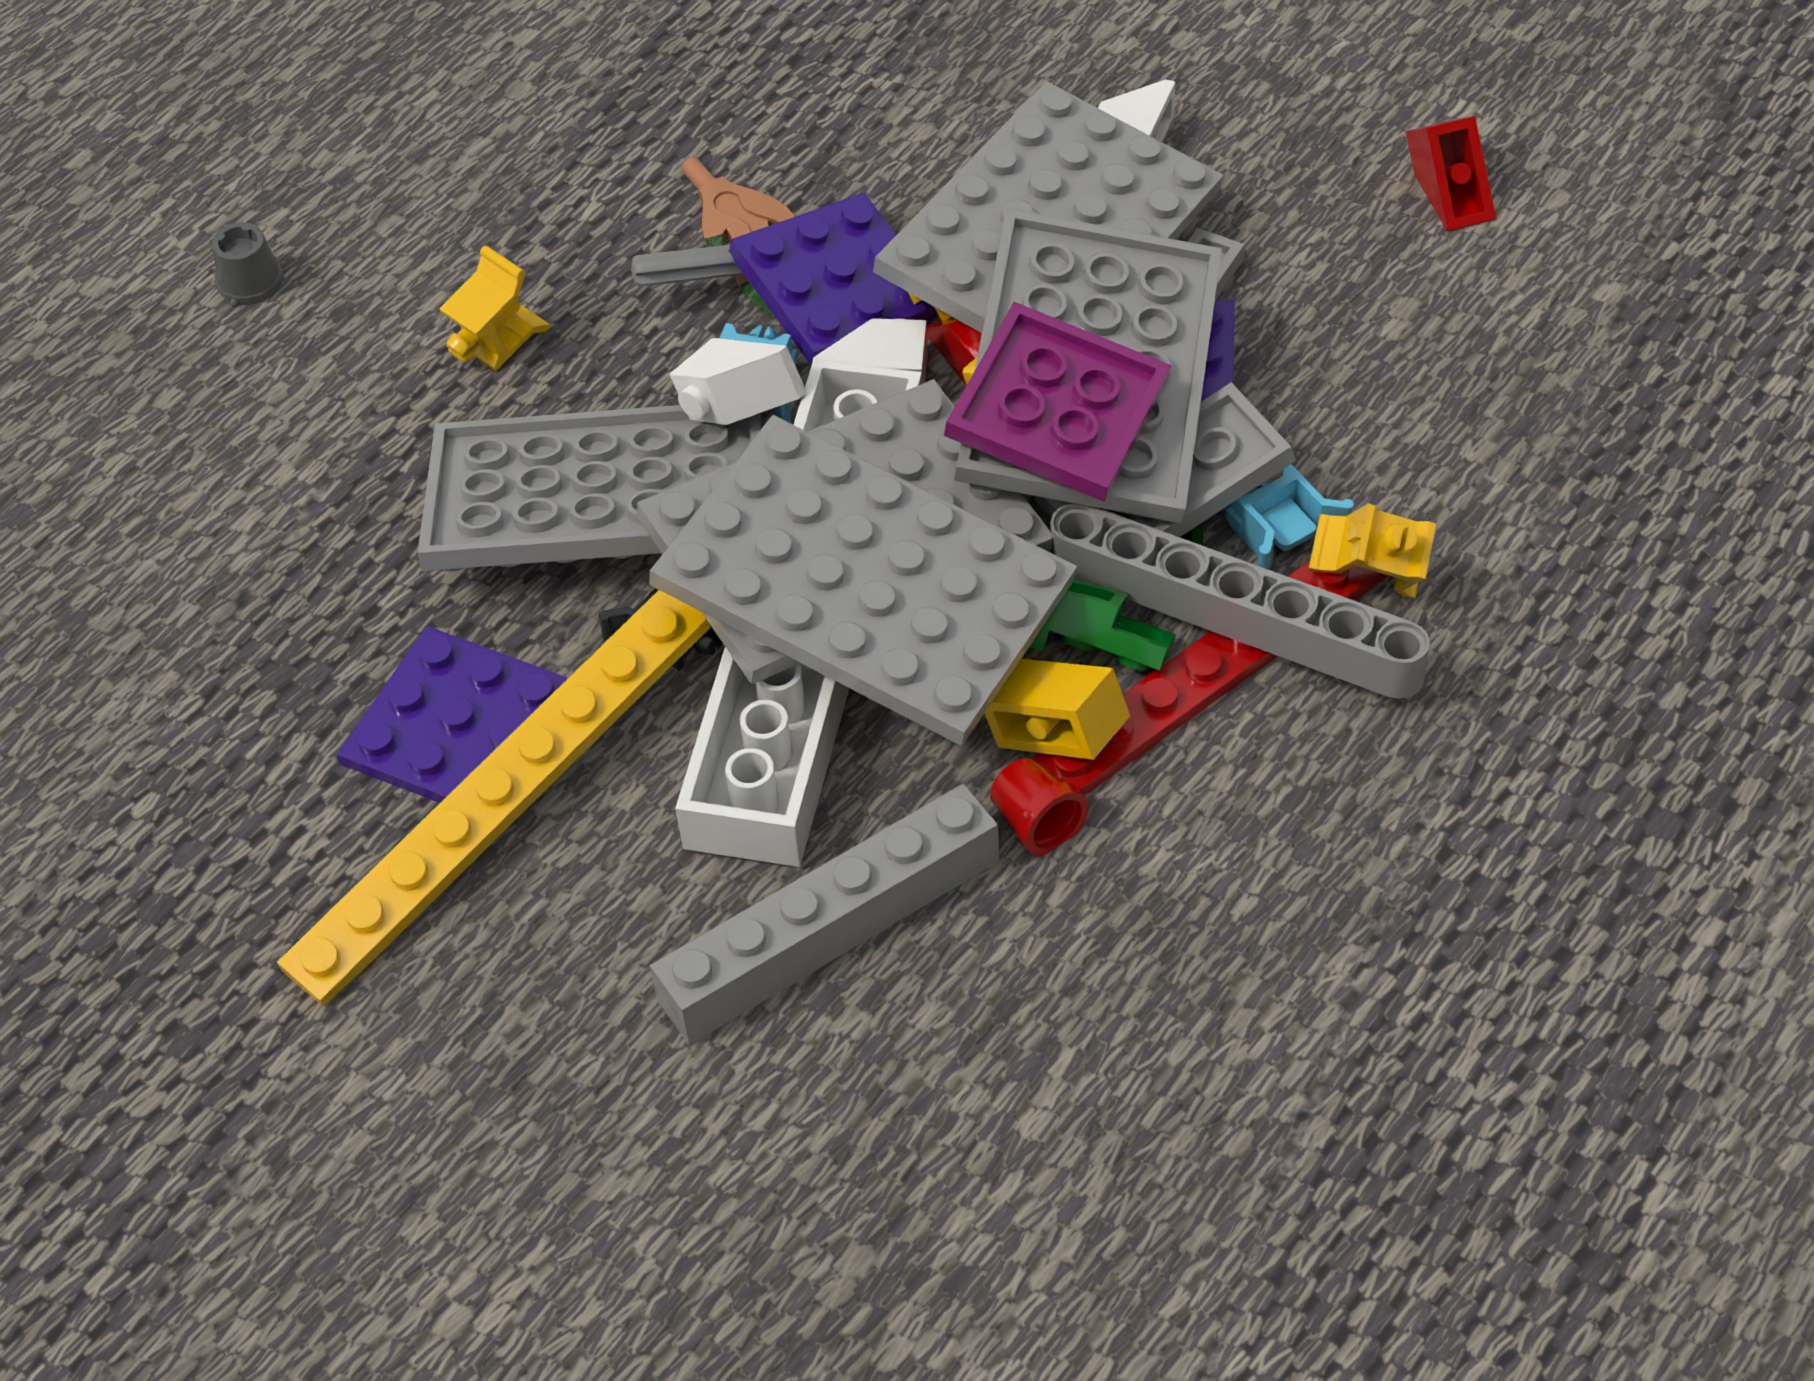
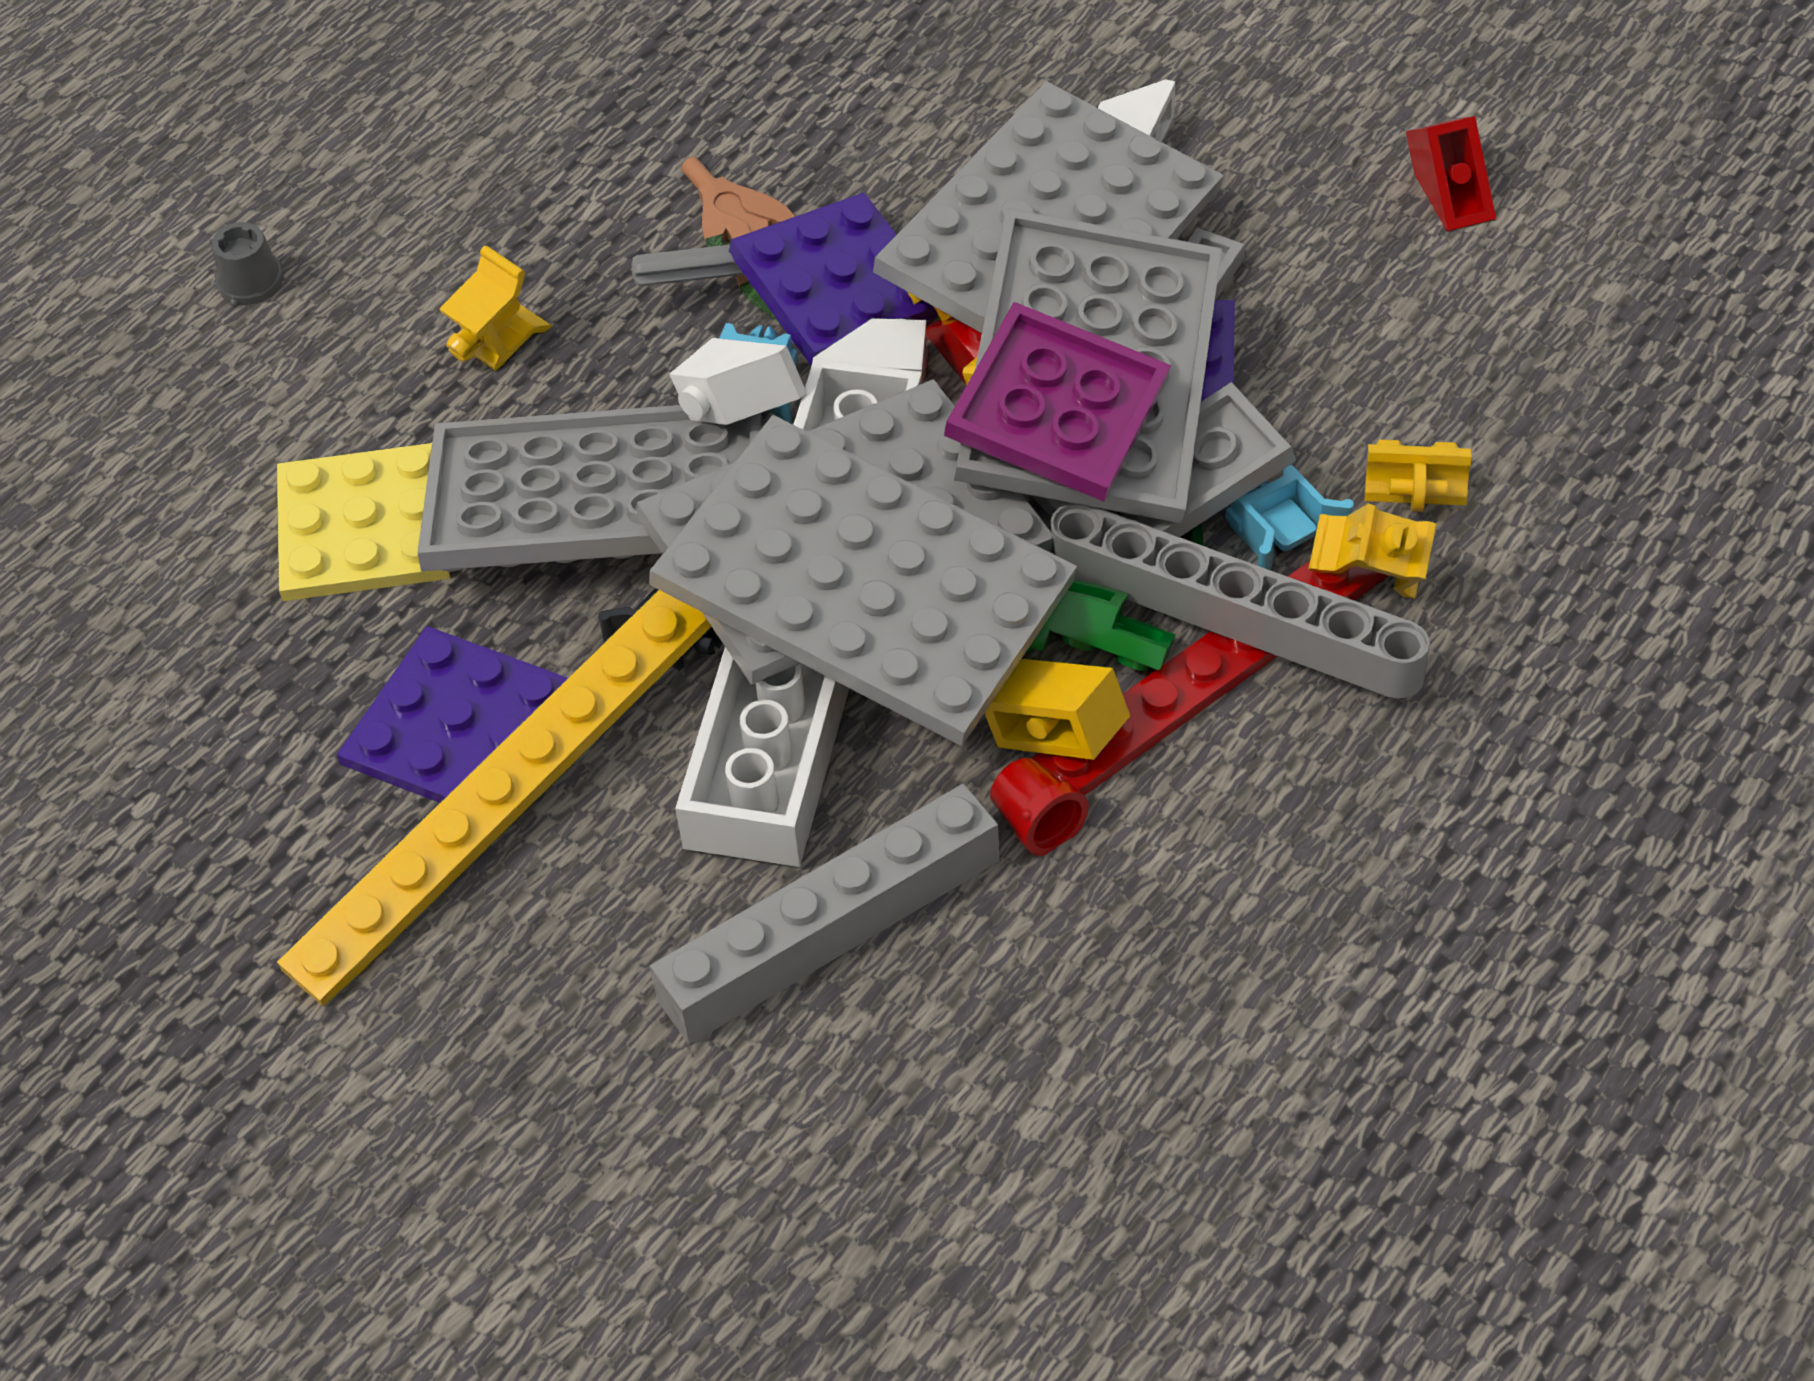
none -> light yellow plate [277,443,451,601]
none -> yellow hips [1365,439,1472,512]

